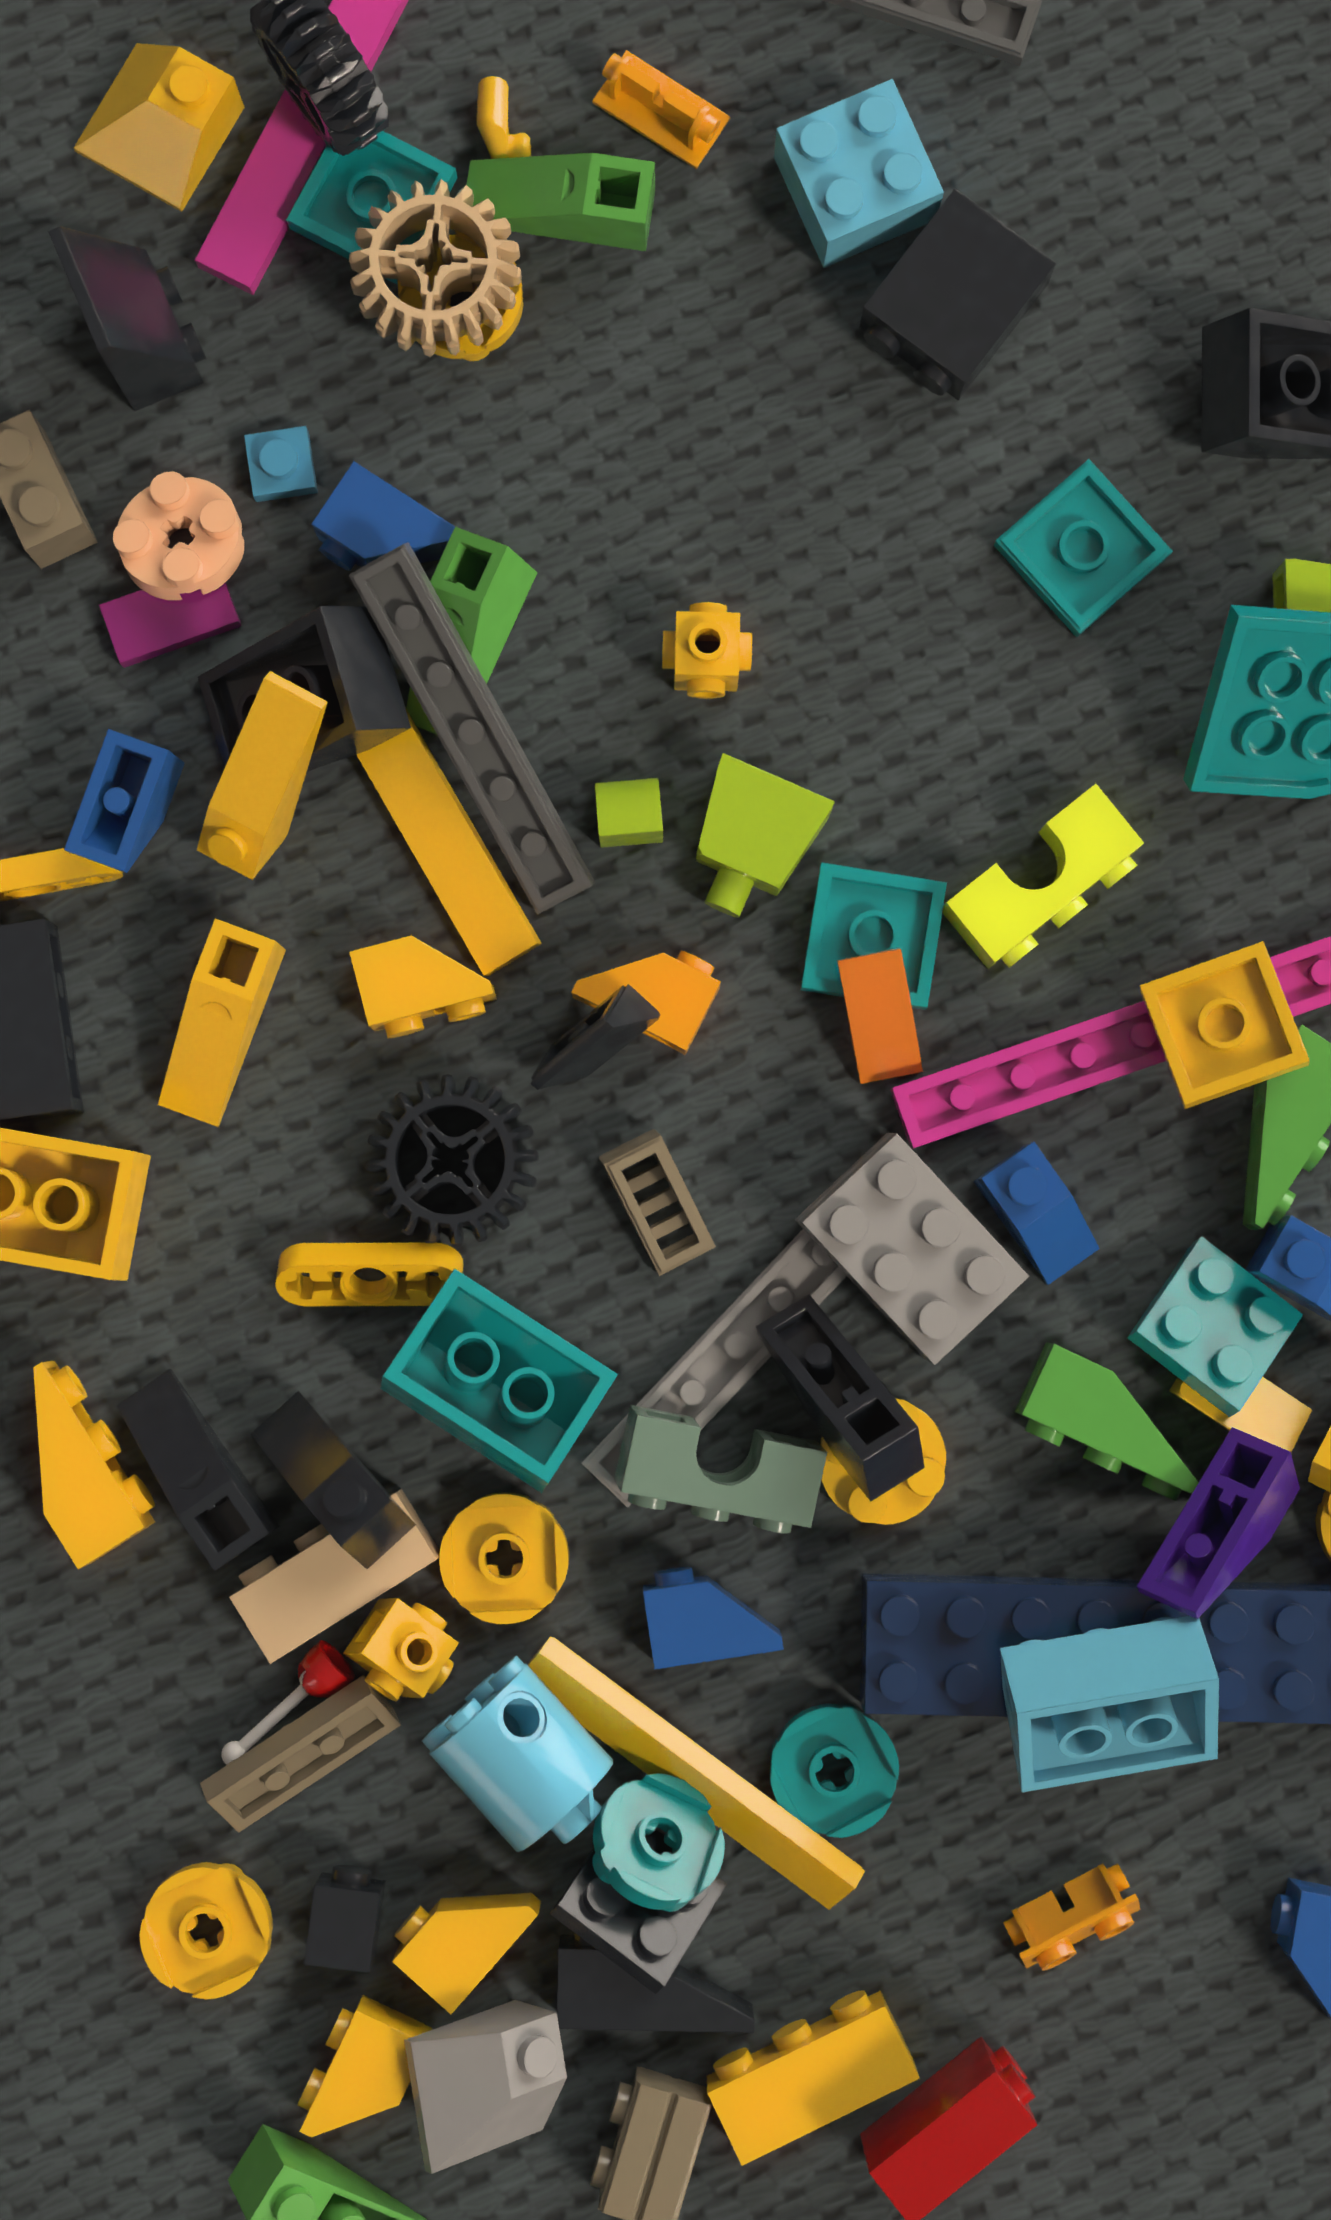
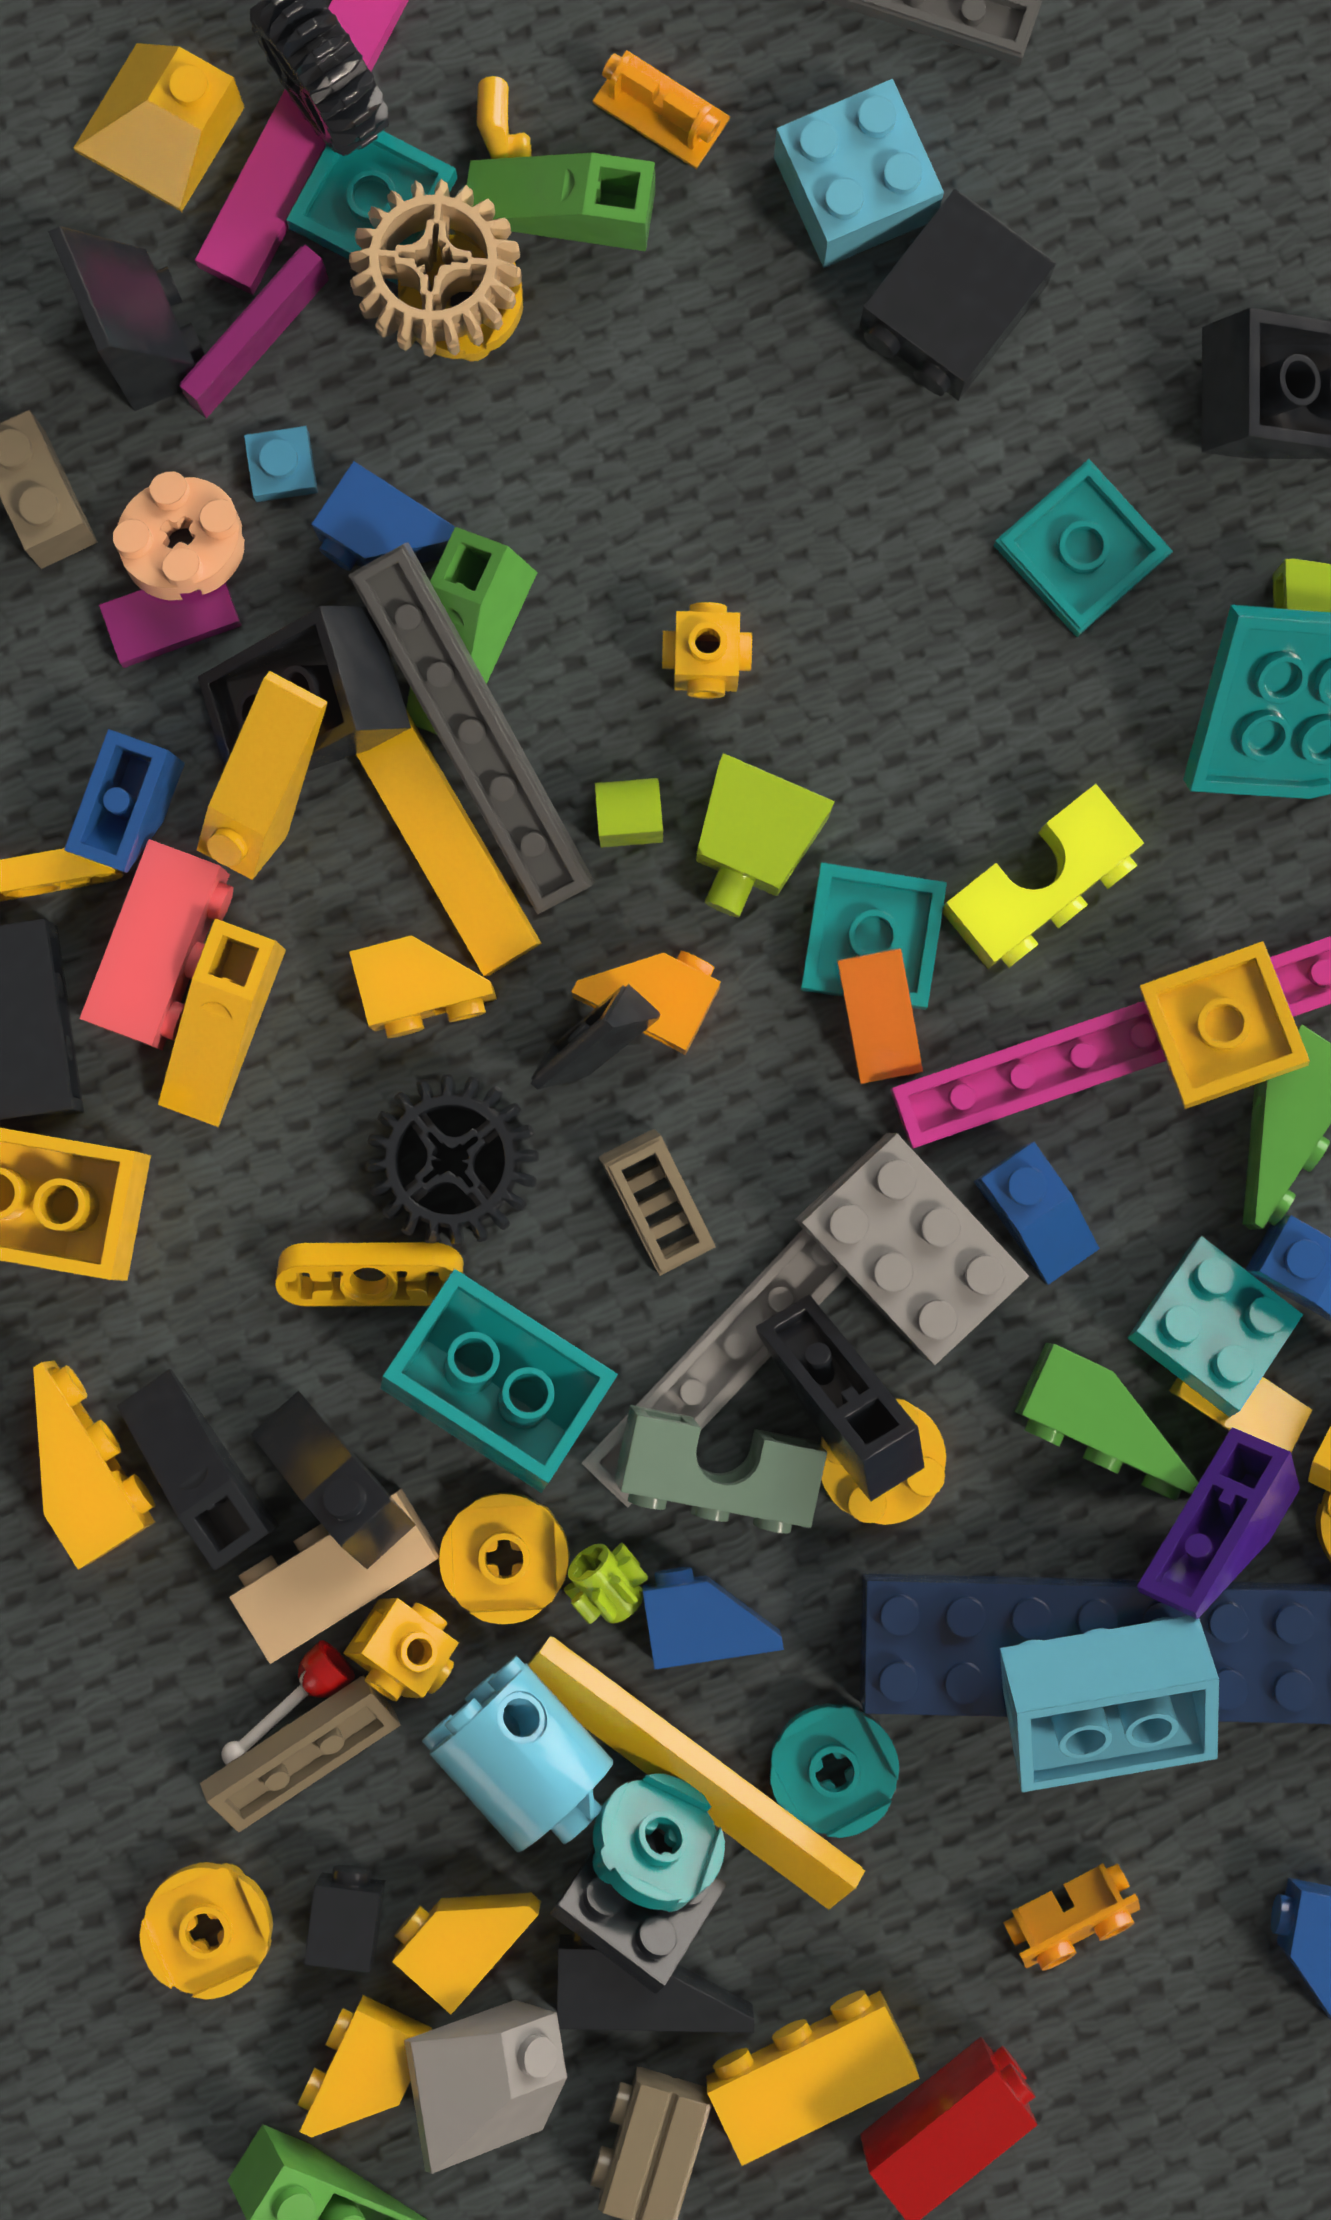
none -> coral brick [79,839,233,1050]
none -> magenta tile [180,245,329,419]
none -> lime gear [564,1543,648,1624]

